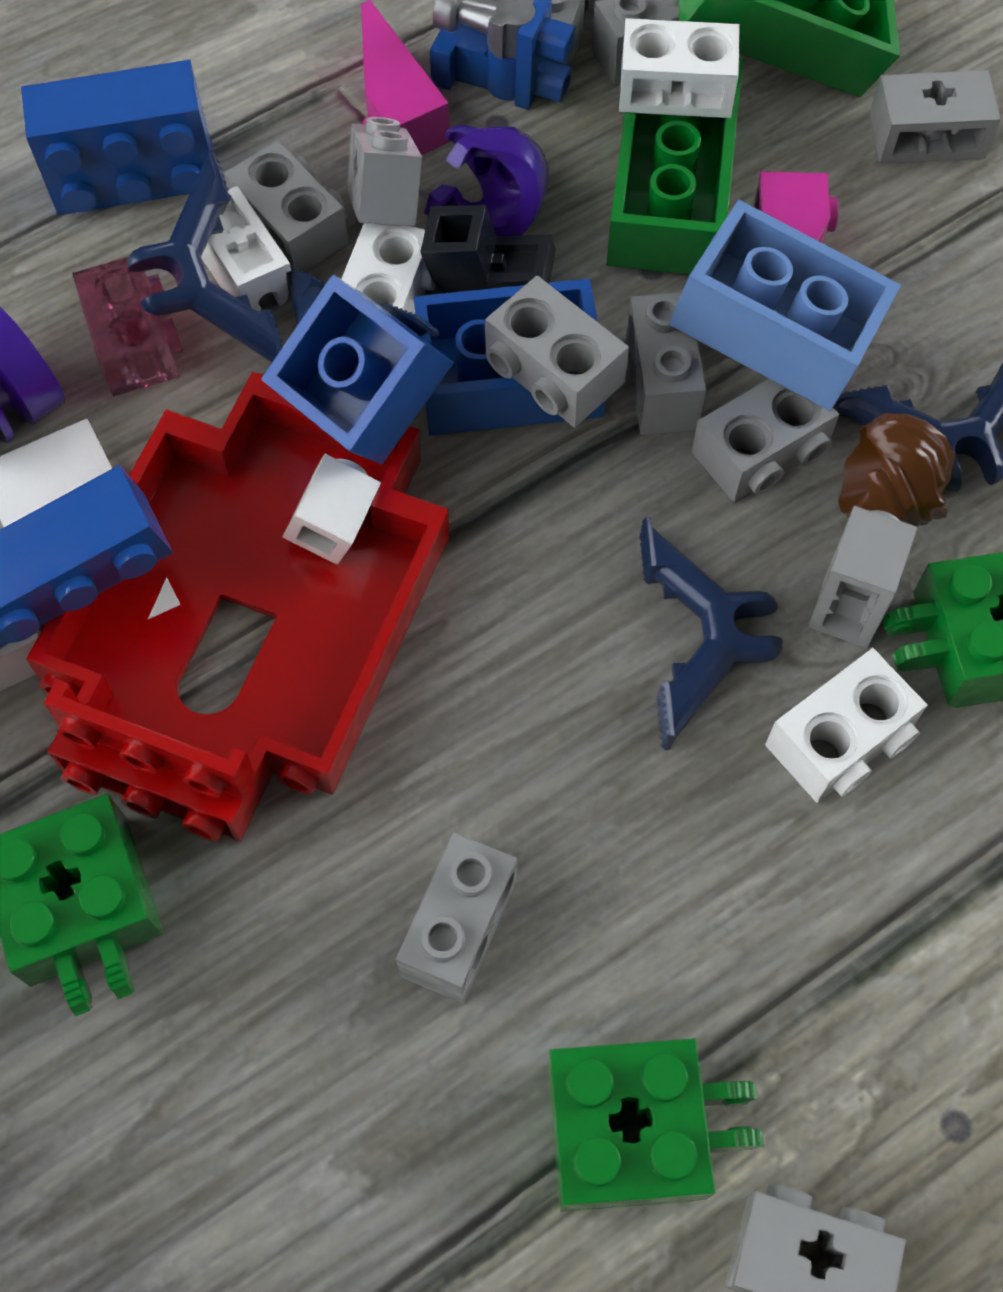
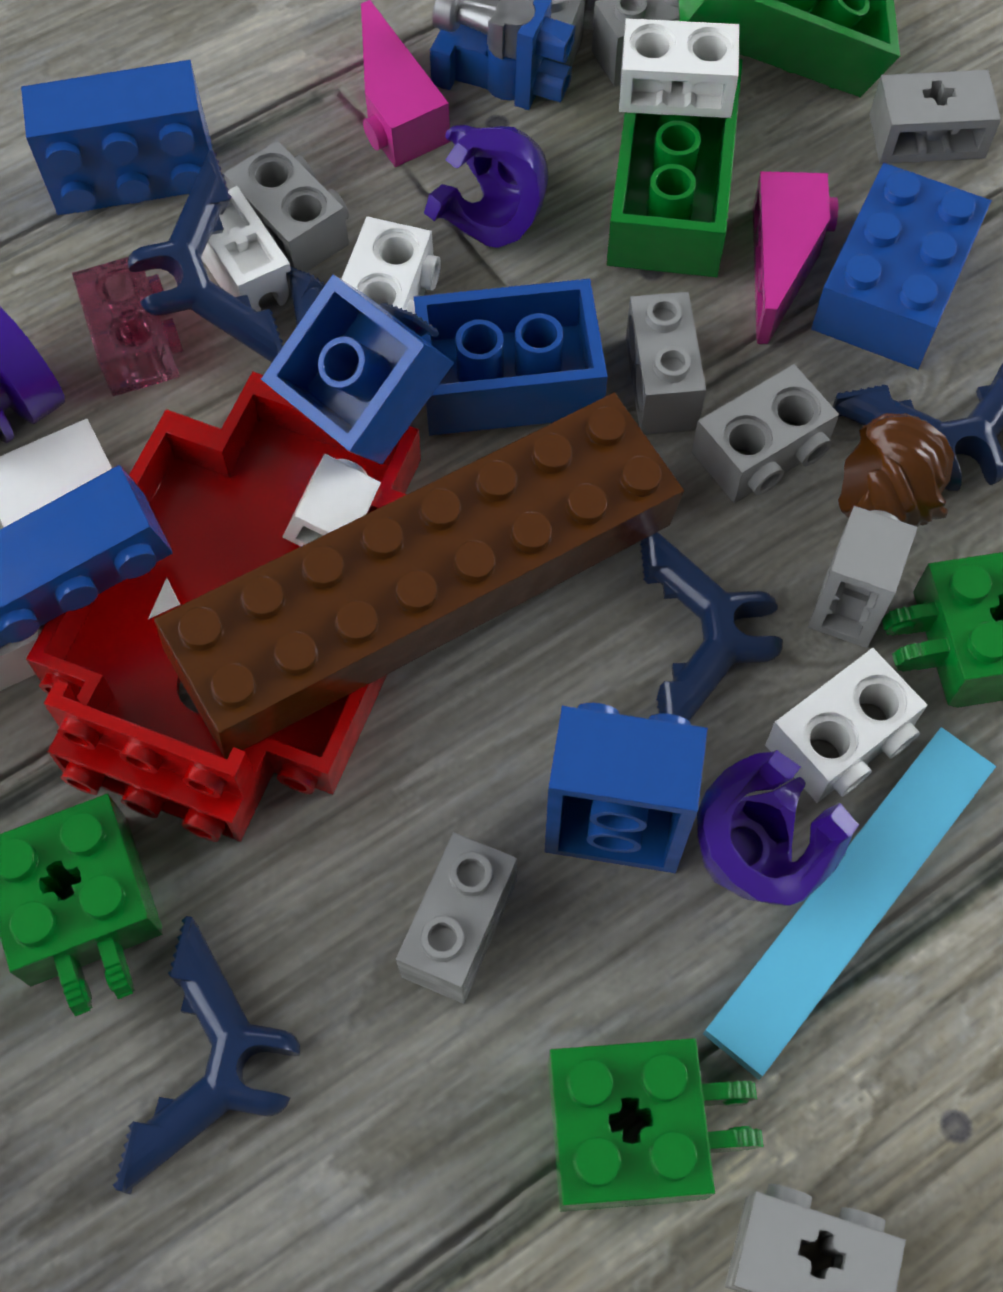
light grey brick [347,117,422,226] -> none
black brick [420,205,556,293] -> none
light grey brick [485,276,629,428] -> none
medium blue brick [669,199,901,411] -> none
none -> dark blue piece [113,916,300,1195]
none -> reddish brown brick [154,392,684,759]
none -> blue brick [544,703,708,874]
none -> dark purple piece [697,750,859,906]
none -> medium azure tile [703,727,996,1080]
none -> blue brick [811,162,992,370]

